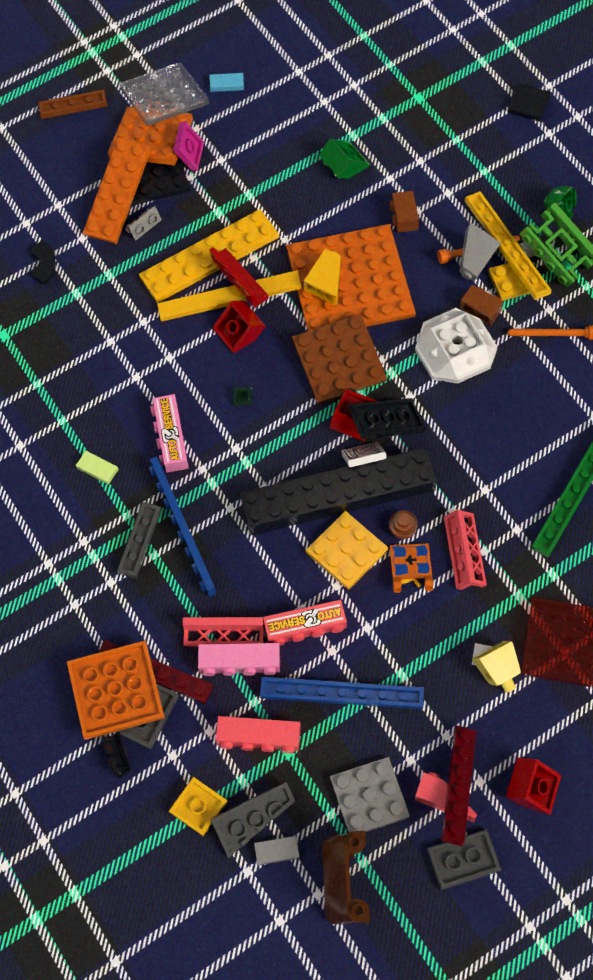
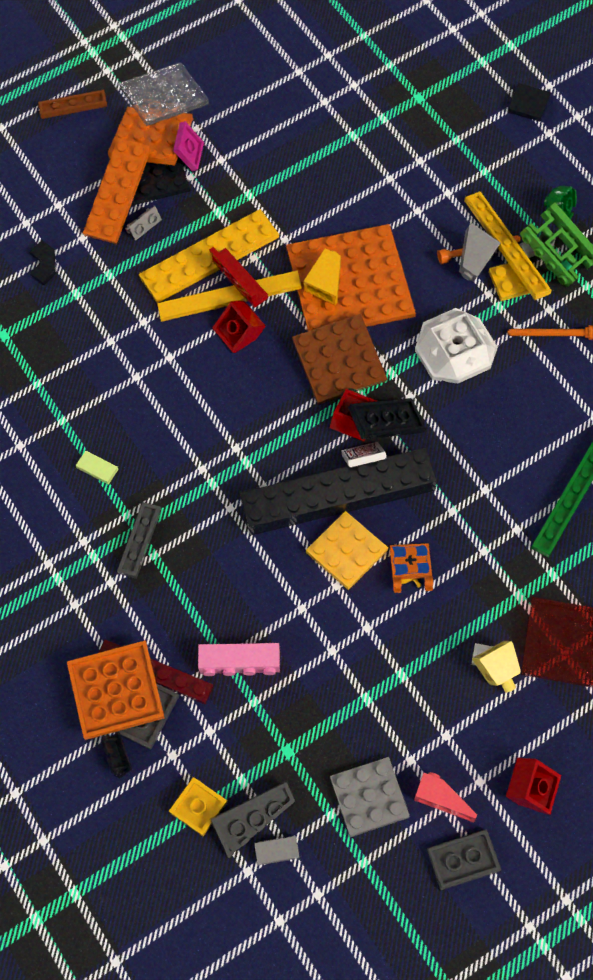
blue plate [149,457,216,597] -> none
brick [150,394,189,473] -> none
coral fence [183,617,264,647] -> none
medium azure tile [210,73,244,92] -> none
coral brick [216,716,301,754] -> none
clear green slope [233,386,252,406] -> none
blue plate [260,677,424,709] -> none
coral brick [263,600,347,646] -> none
green slope [319,139,370,179] -> none
reddish brown windscreen [322,831,370,925] -> none
dark orange brick [389,191,419,233] -> none
dark orange plate [389,510,418,539] -> none
dark red plate [441,725,476,847] -> none
coral fence [444,510,487,590] -> none
dark orange brick [460,285,504,327] -> none

